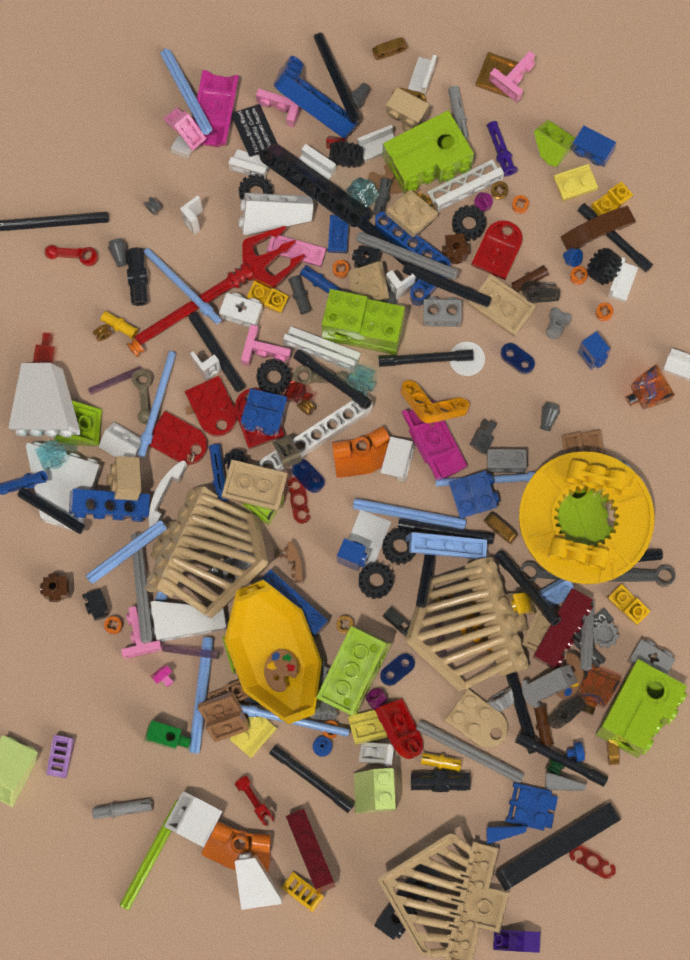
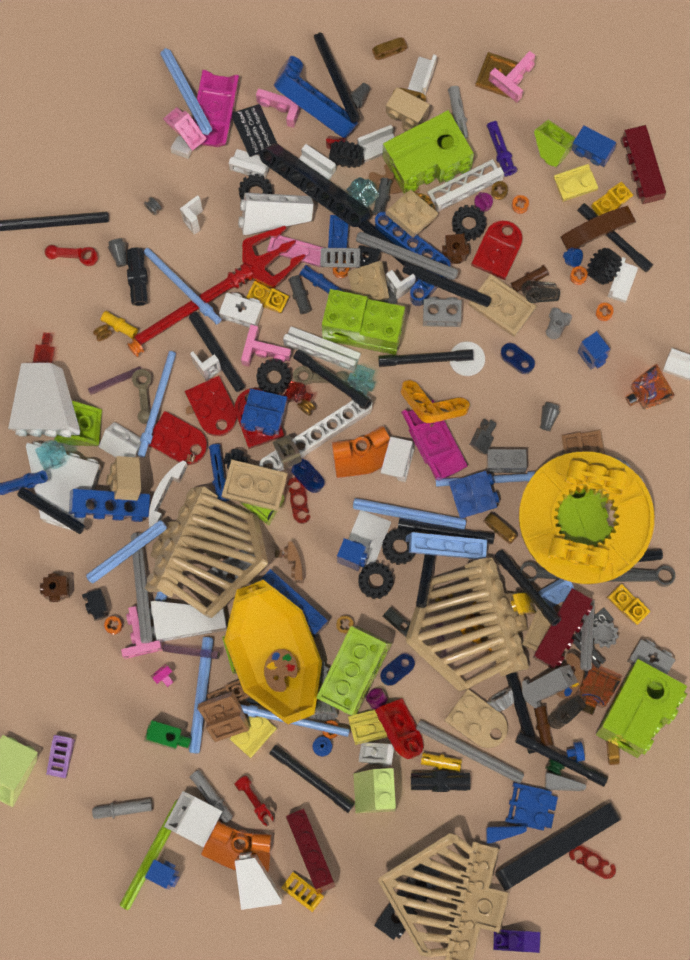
none -> blue brick [145,859,180,890]
none -> light grey axle [189,770,233,823]
none -> light grey slope [320,248,361,268]
none -> dark red brick [621,125,666,204]

